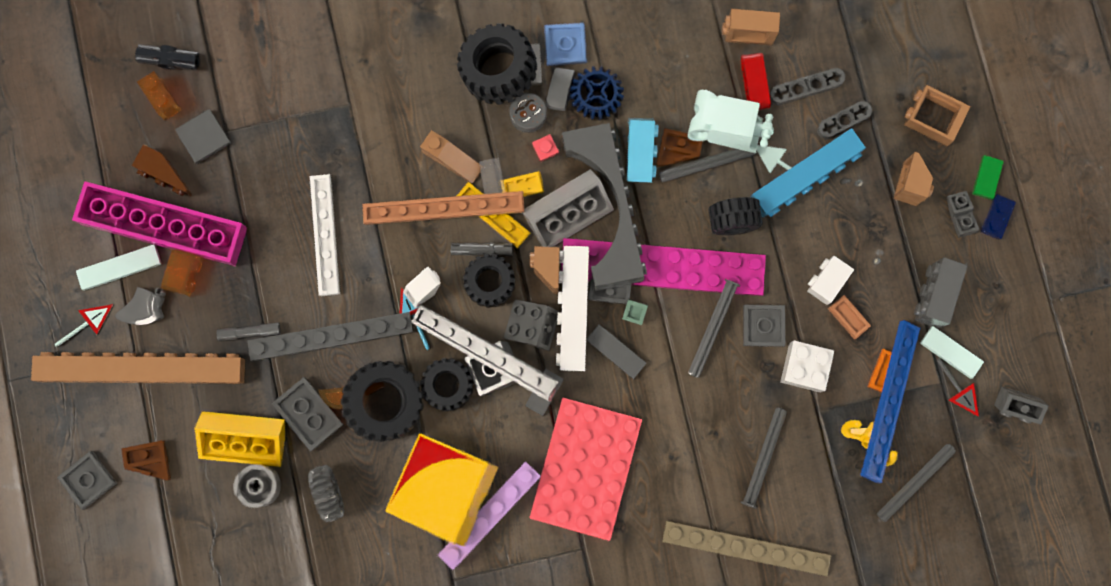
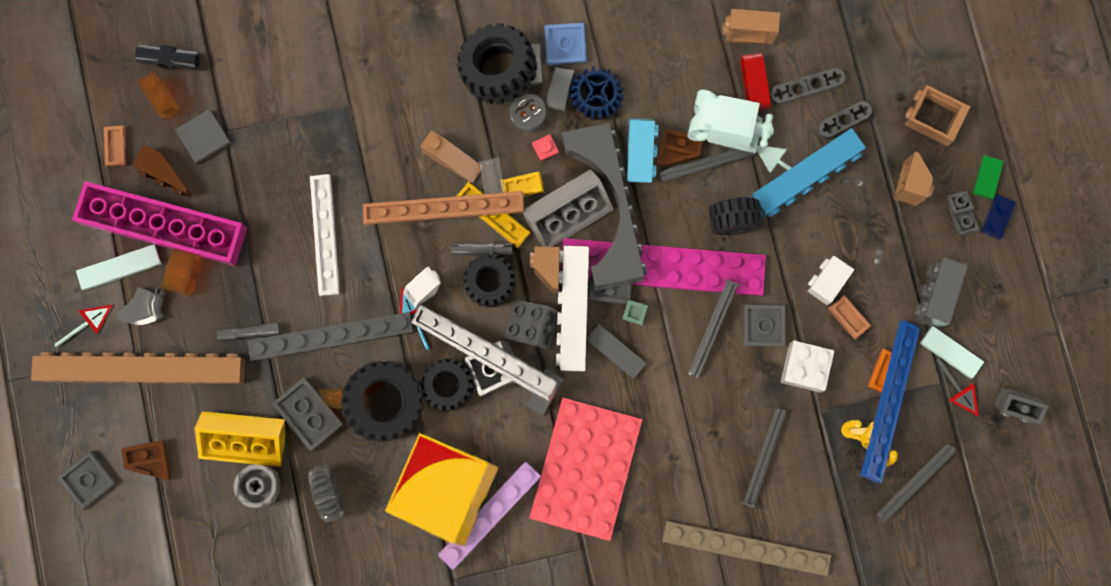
none -> nougat tile [104,125,127,168]

